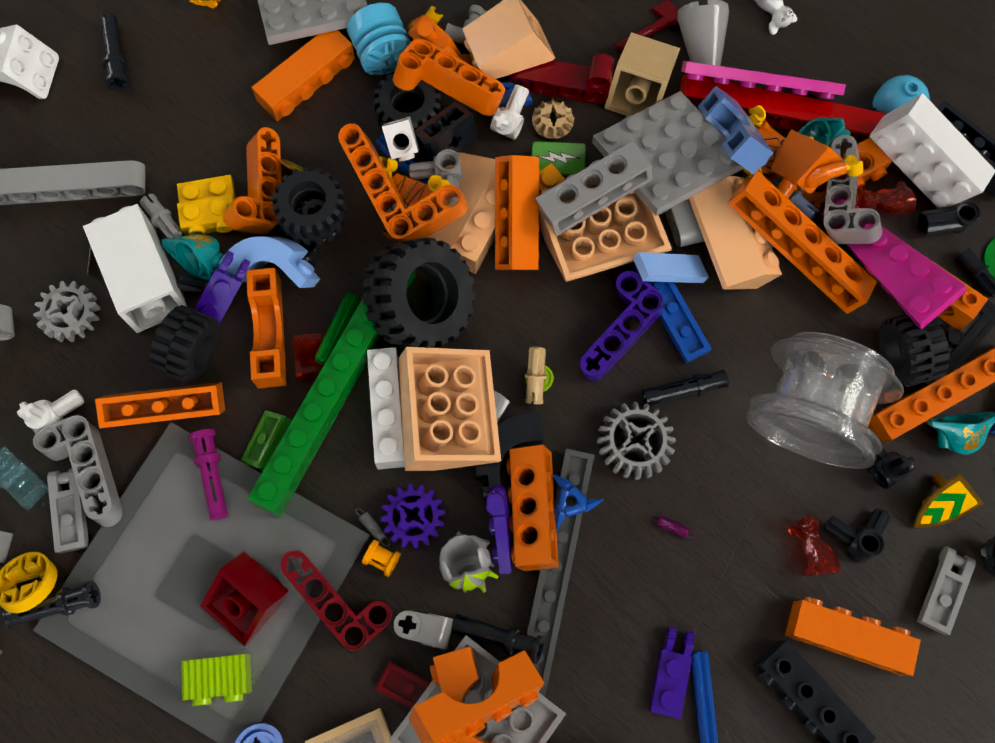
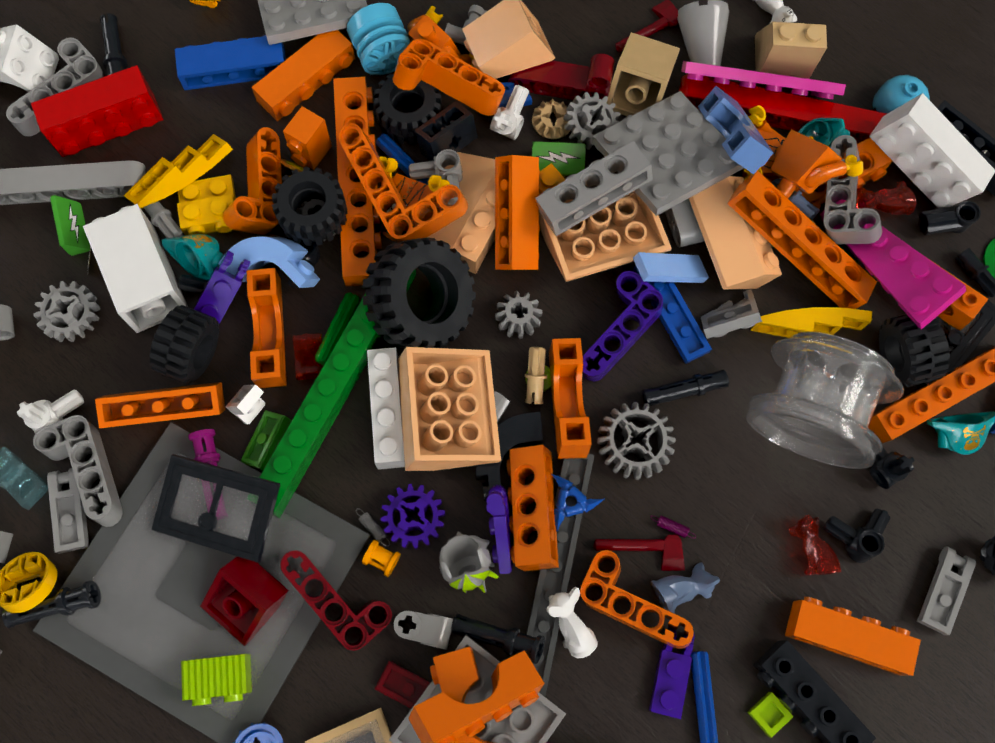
white brick [382,117,419,162] -> none
shield [913,473,984,528] -> none
none -> light grey beam [6,38,105,137]
none -> red brick [31,65,164,157]
none -> bright green slope [50,195,90,256]
none -> yellow slope [124,134,233,208]
none -> black door [151,454,280,562]
none -> blue brick [175,35,286,90]
none -> white bracket [226,384,265,424]
none -> orange brick [283,106,332,170]
none -> orange brick [333,77,382,286]
none -> light grey gear [495,291,543,339]
none -> white animal [546,587,598,658]
none -> orange arch [549,338,592,459]
none -> light grey gear [563,92,621,150]
none -> orange beam [580,550,694,649]
none -> dark red piece [594,535,685,571]
none -> sand blue animal [650,562,720,614]
none -> light grey wing [701,289,762,339]
none -> lime tile [747,692,793,738]
none -> yellow slope [750,307,872,341]
none -> tan slope [755,22,827,79]

